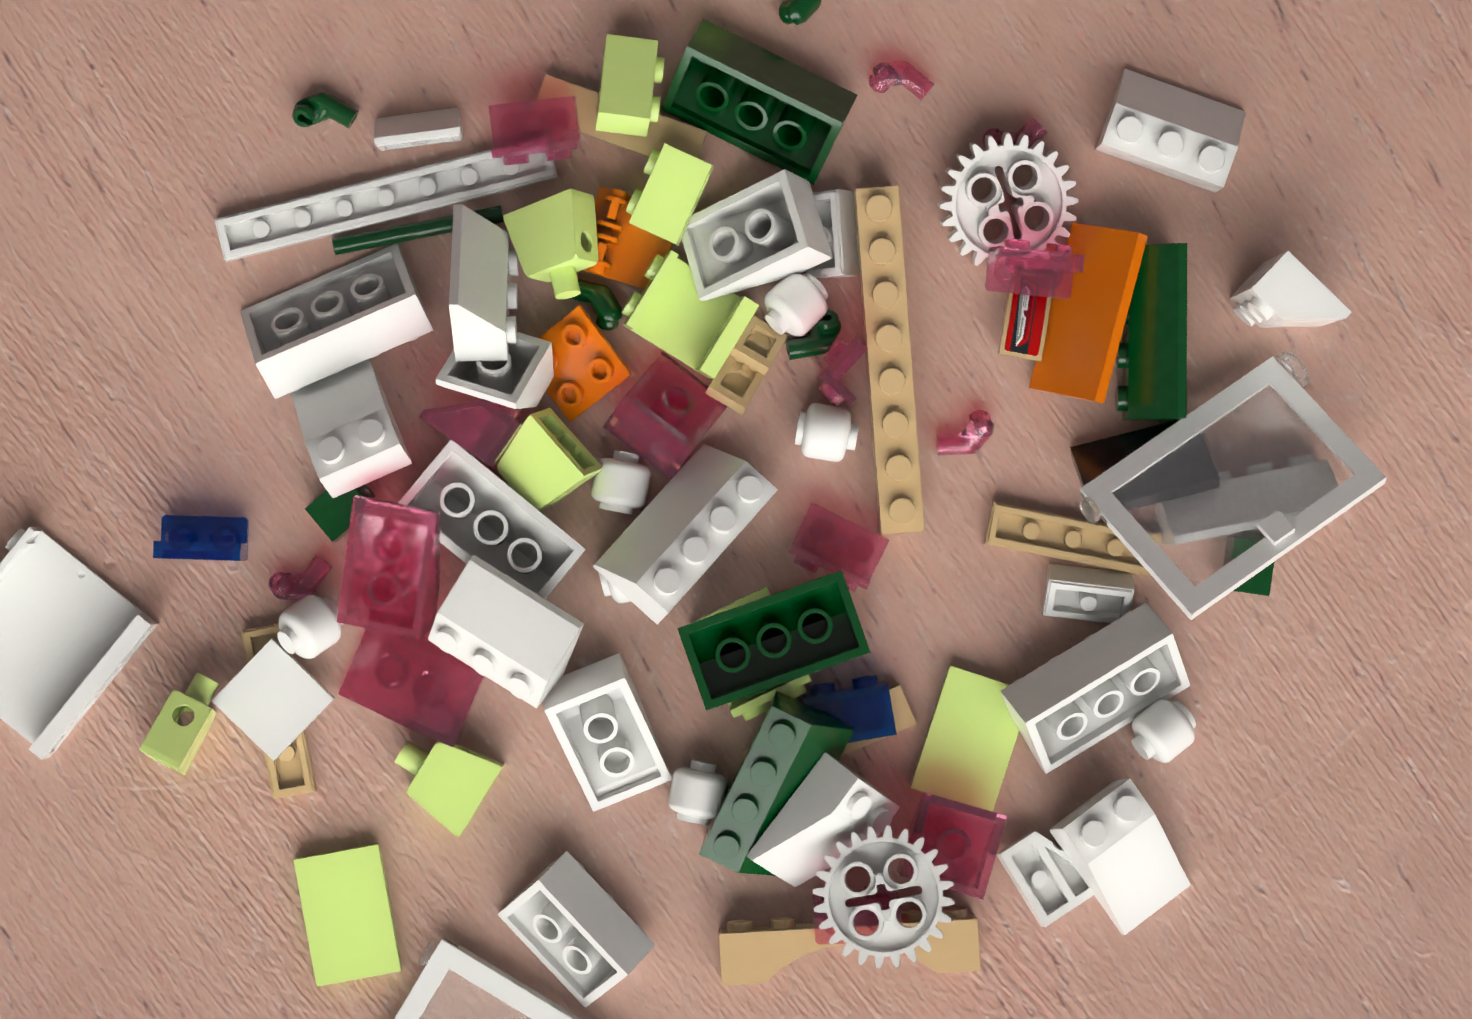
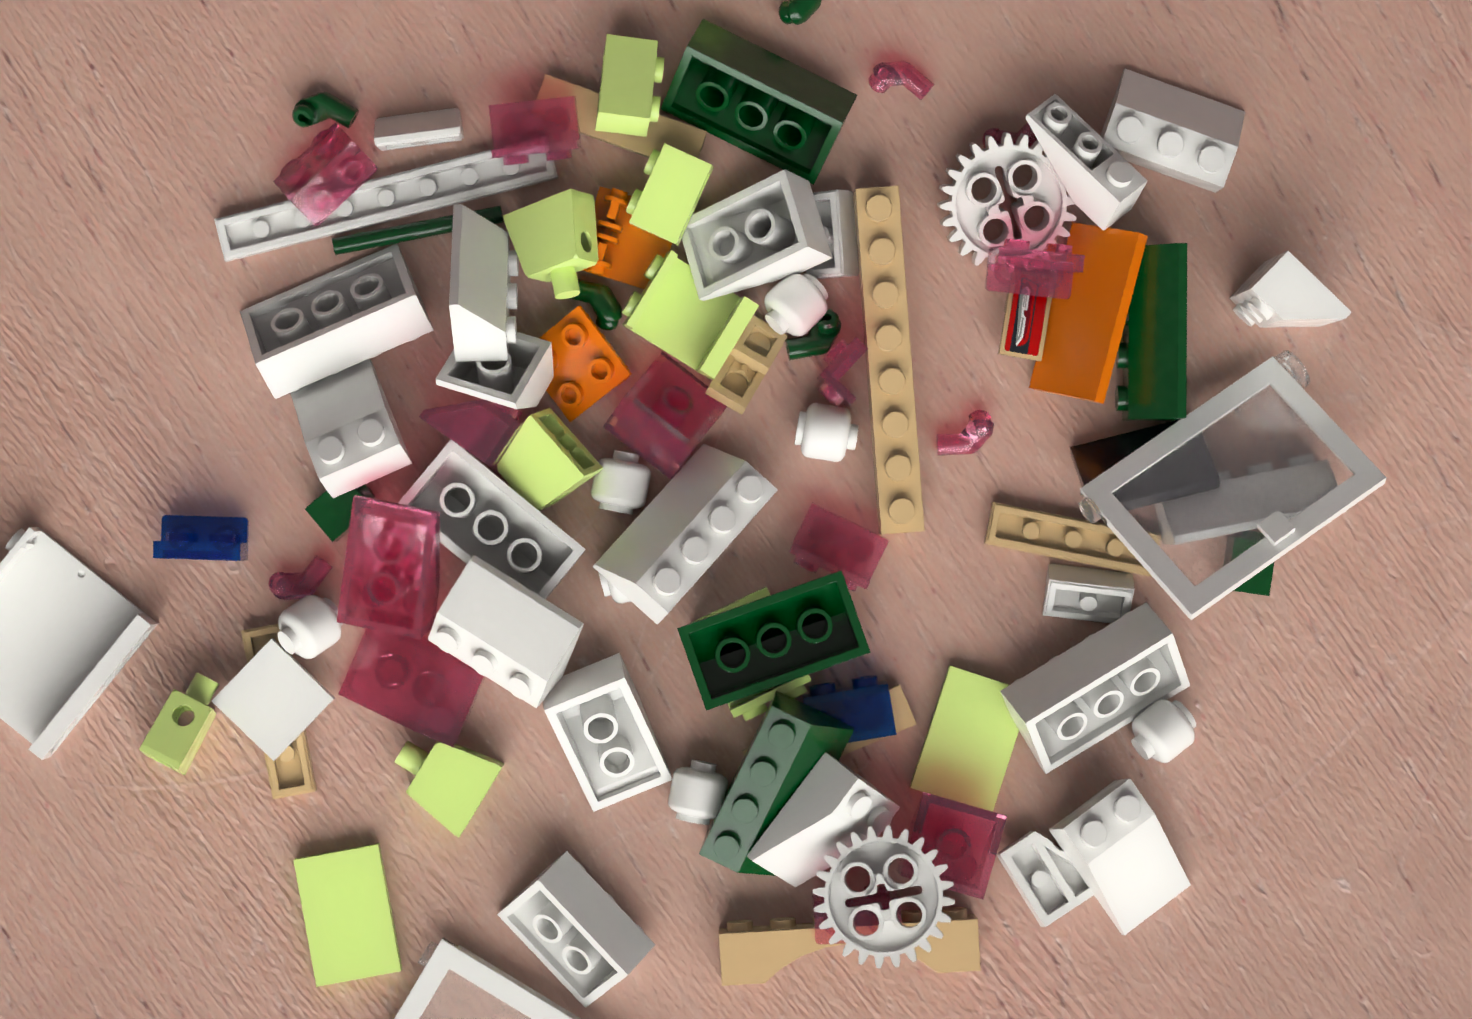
none -> clear pink bracket [273,123,377,226]
none -> white slope [1025,94,1148,231]

